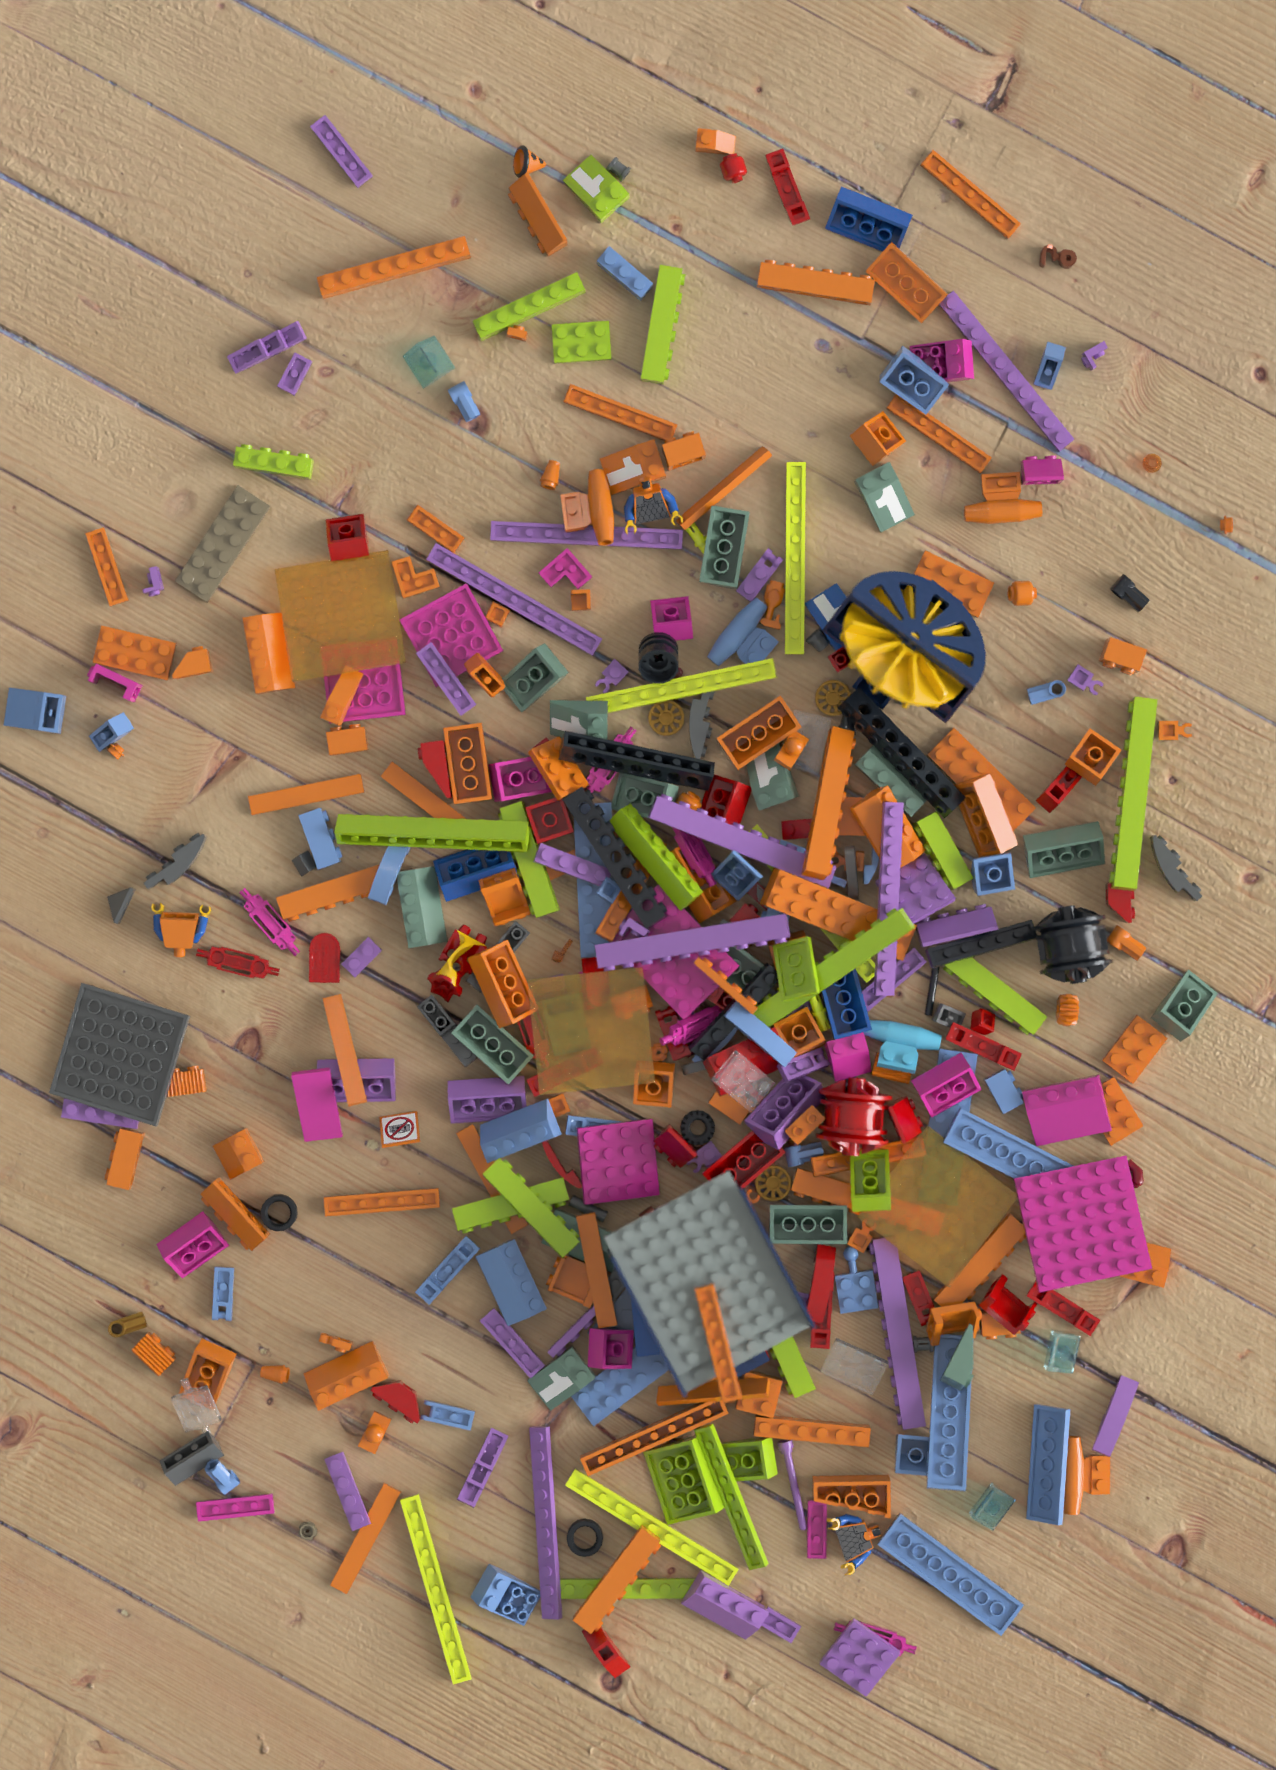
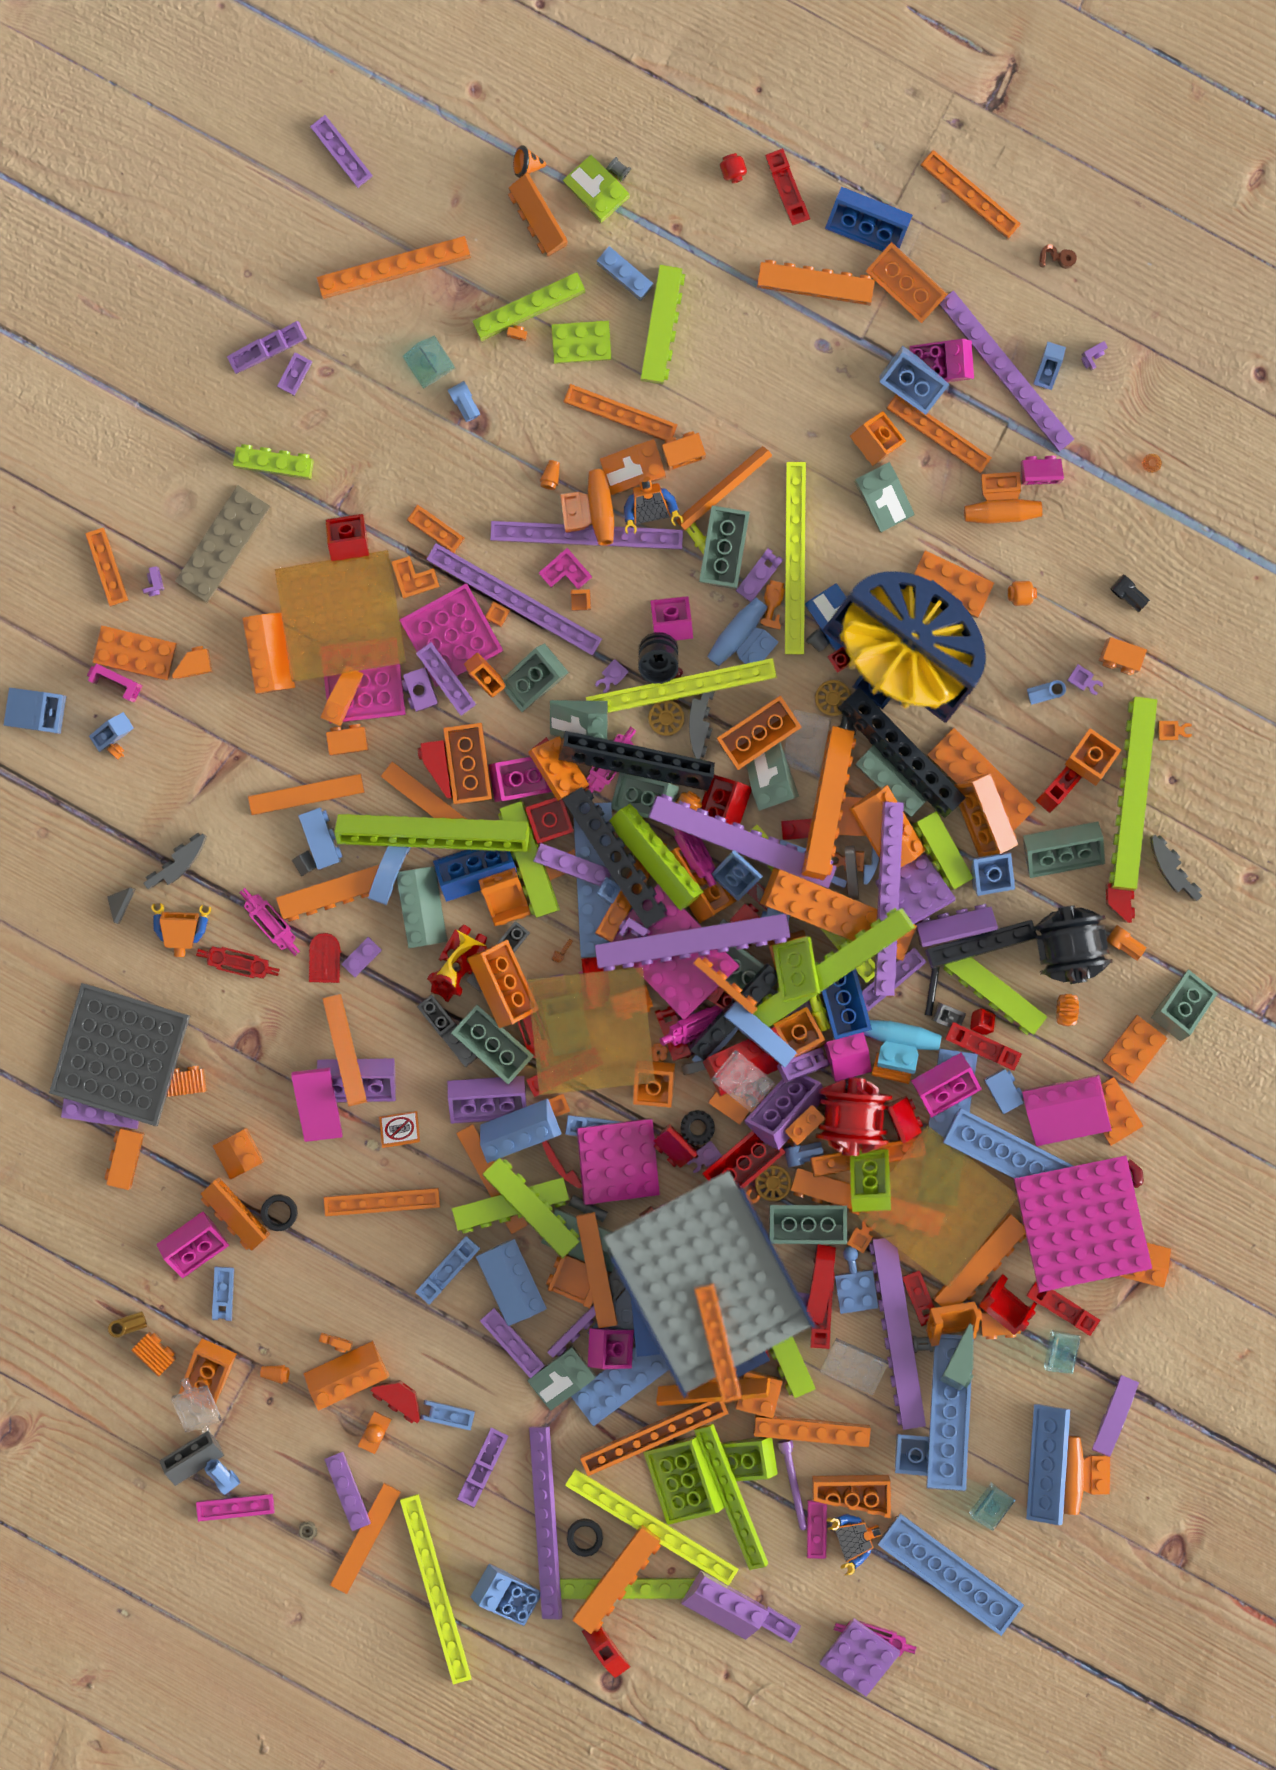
orange slope [696,128,736,155] -> none
orange tile [773,731,809,771] -> none
orange plate [1220,515,1233,534] -> none
none -> medium lavender brick [401,667,438,712]

